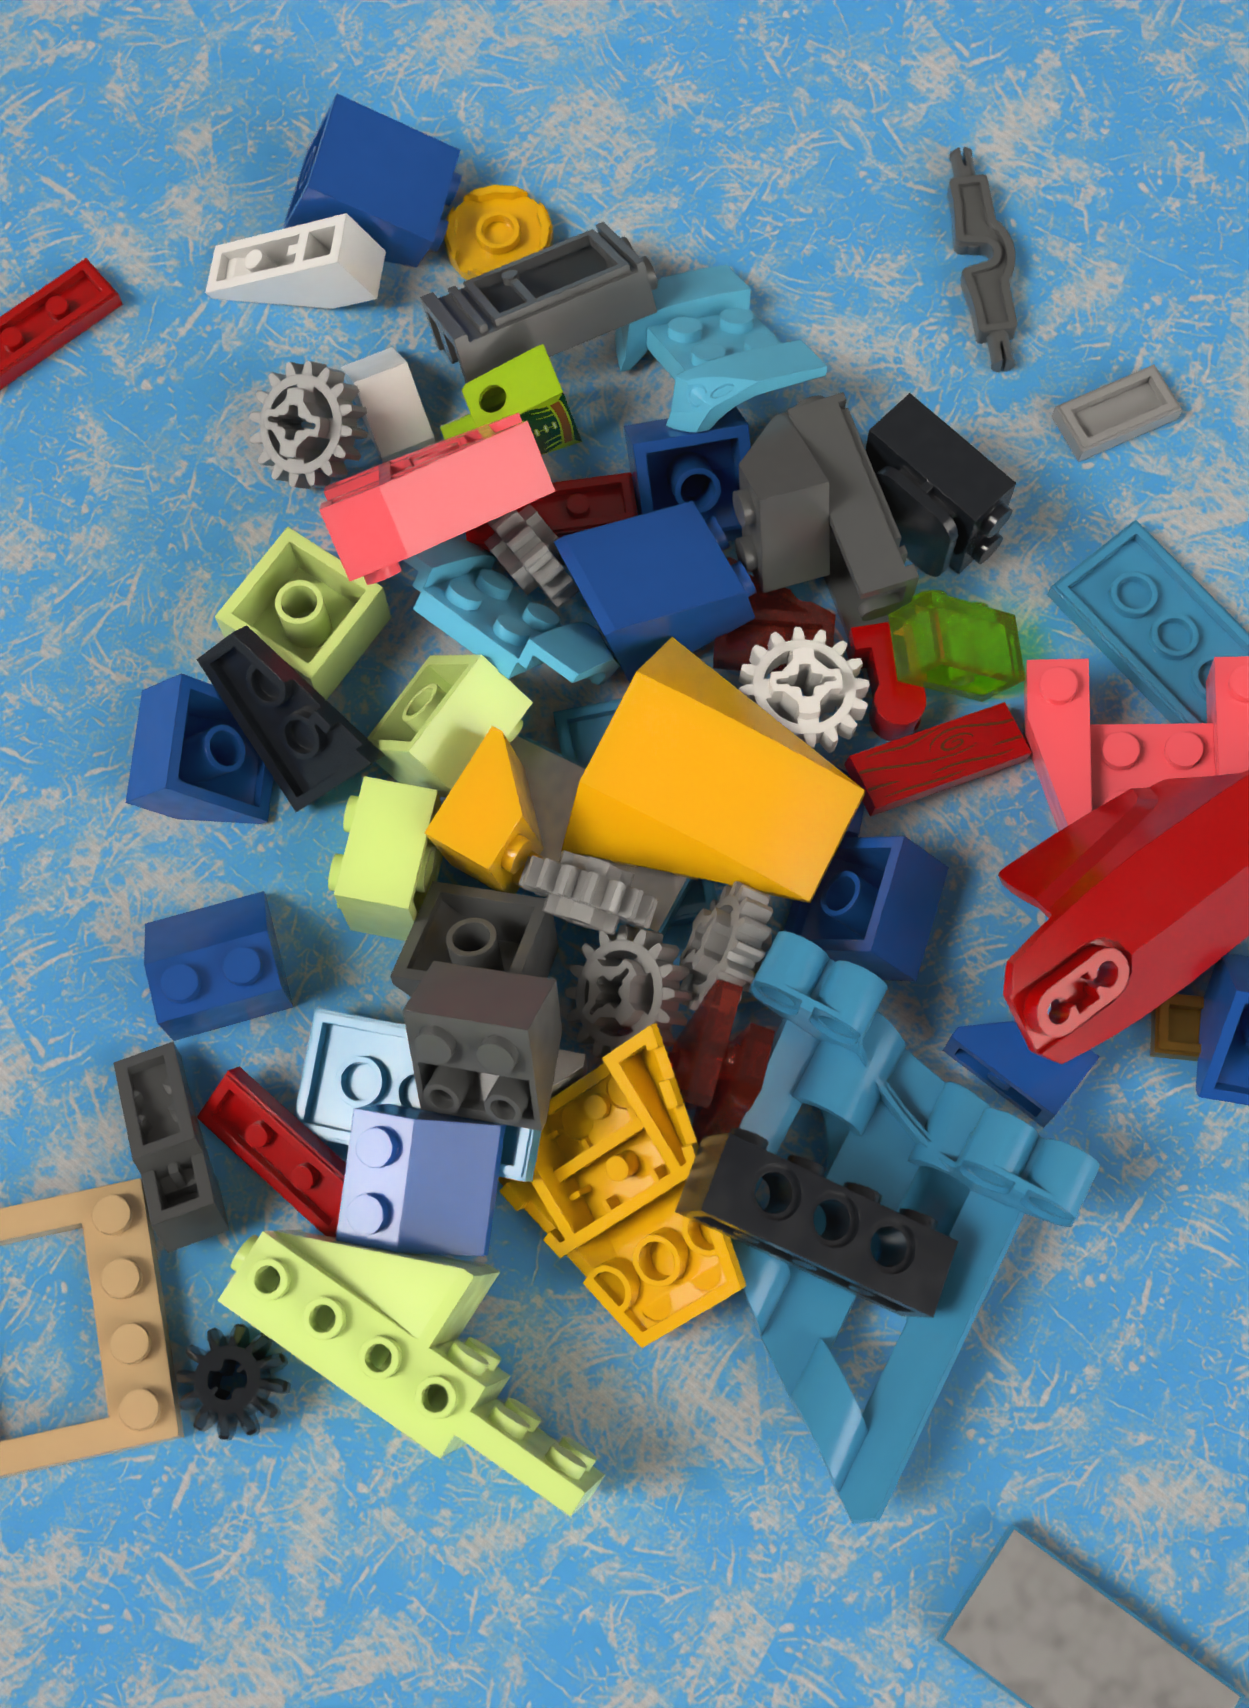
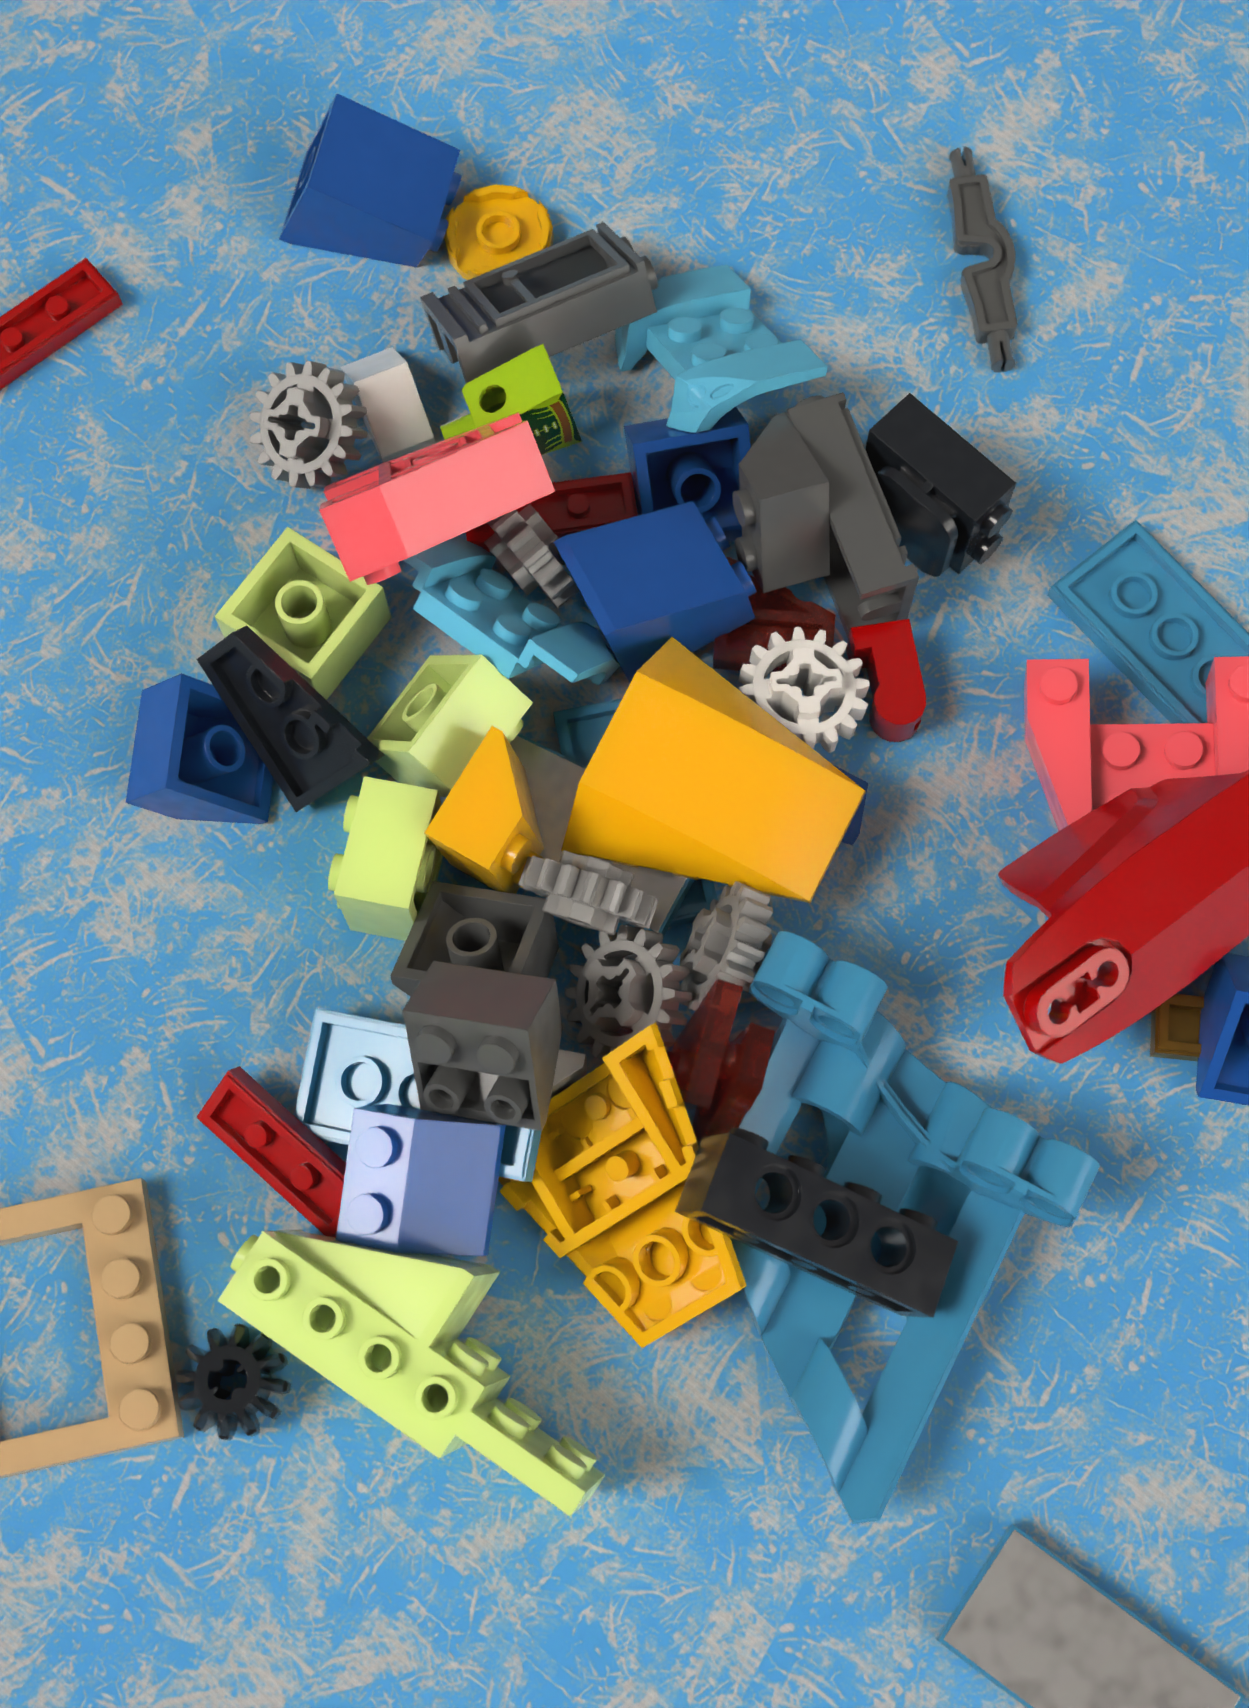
dark grey slope [113,1042,230,1252] -> none
blue slope [144,891,294,1041] -> none
white slope [205,213,386,309] -> none
blue slope [784,836,949,981] -> none
red tile [844,702,1032,817] -> none
clear neon green brick [888,590,1026,702] -> none
blue slope [942,1021,1100,1128] -> none
light grey tile [1051,365,1182,462] -> none

